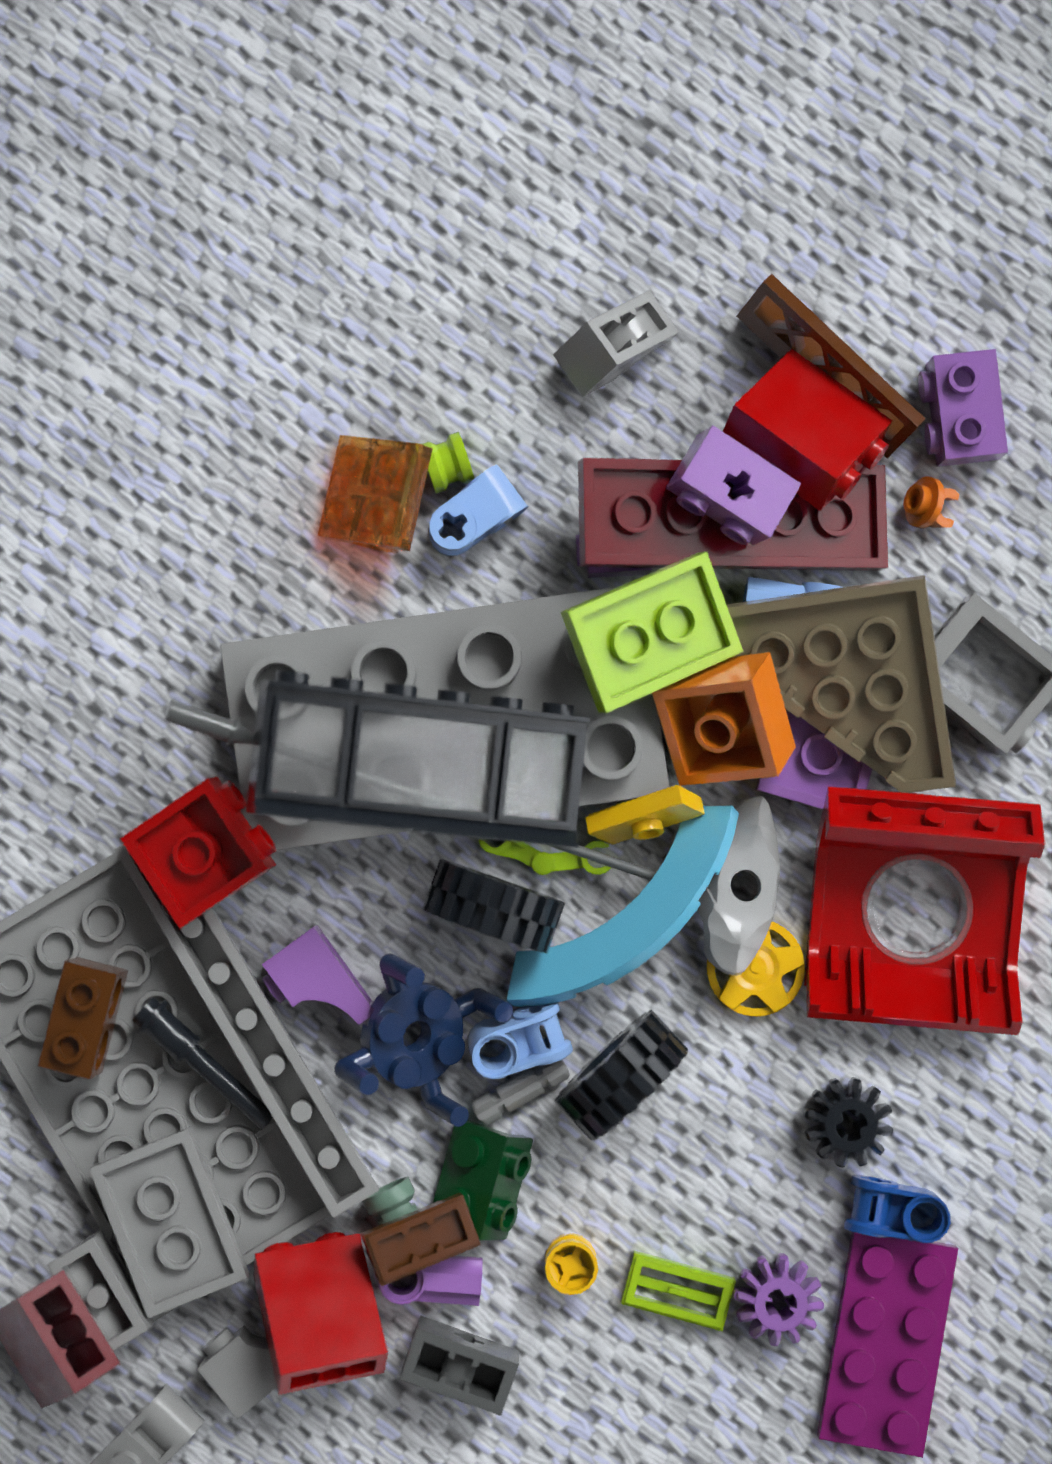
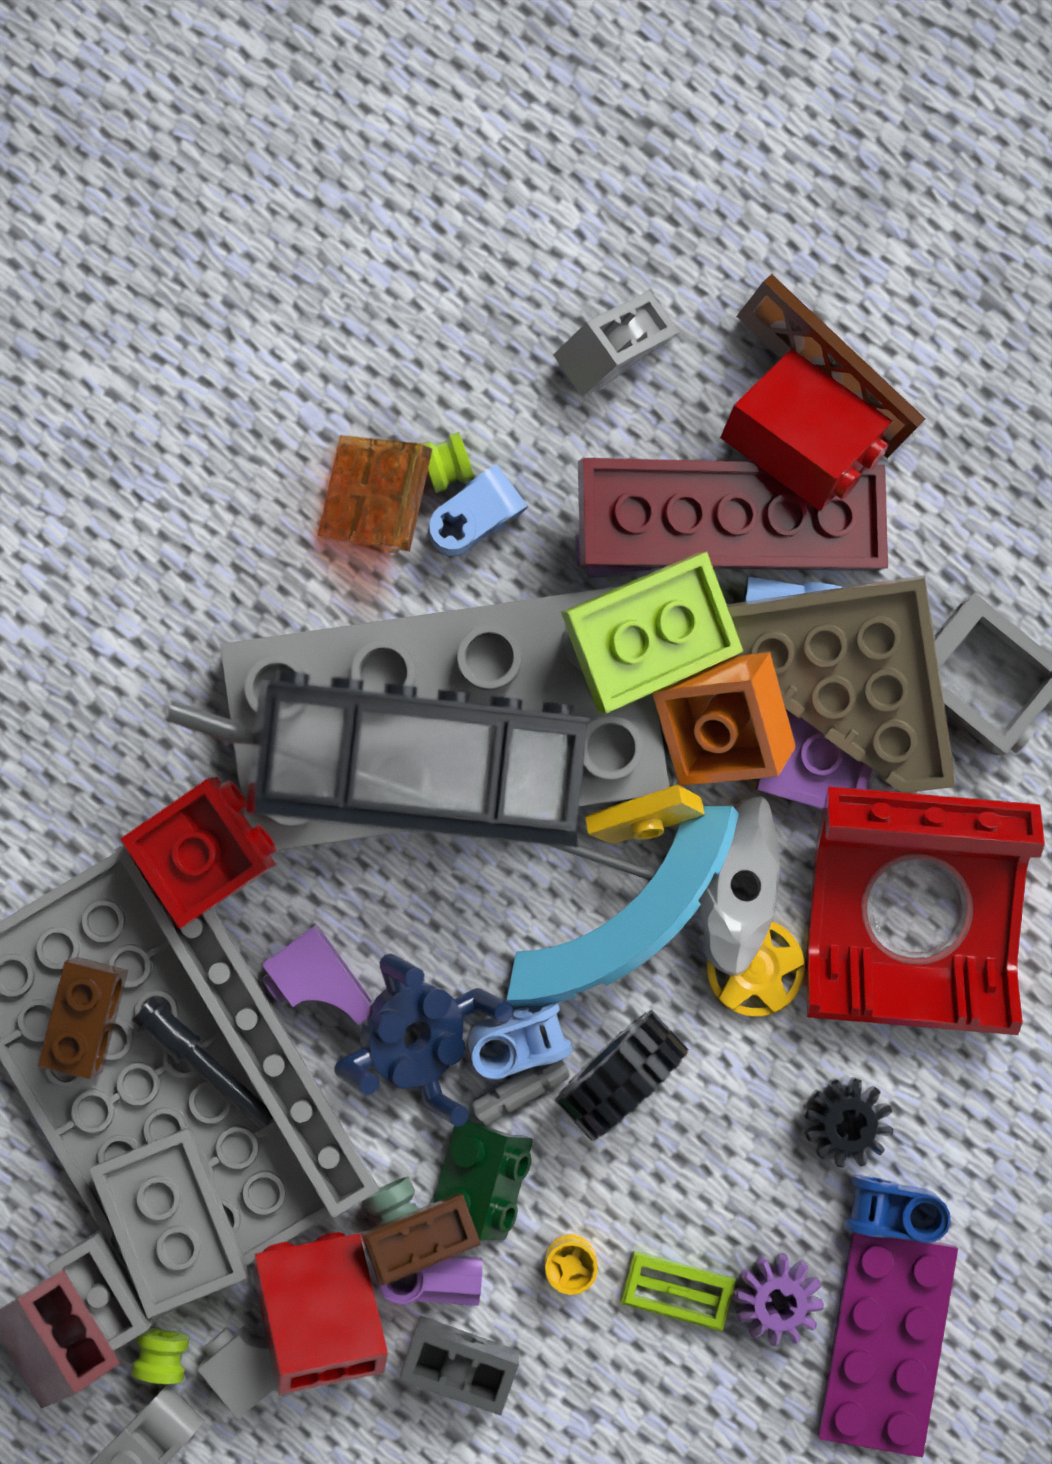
black bush [422,859,565,954] -> none
lime piece [478,839,612,875] -> none
medium lavender brick [666,425,801,545] -> none
orange plate [903,476,960,529] -> none
medium lavender brick [918,349,1008,467] -> none
none -> lime wheel [131,1328,190,1384]

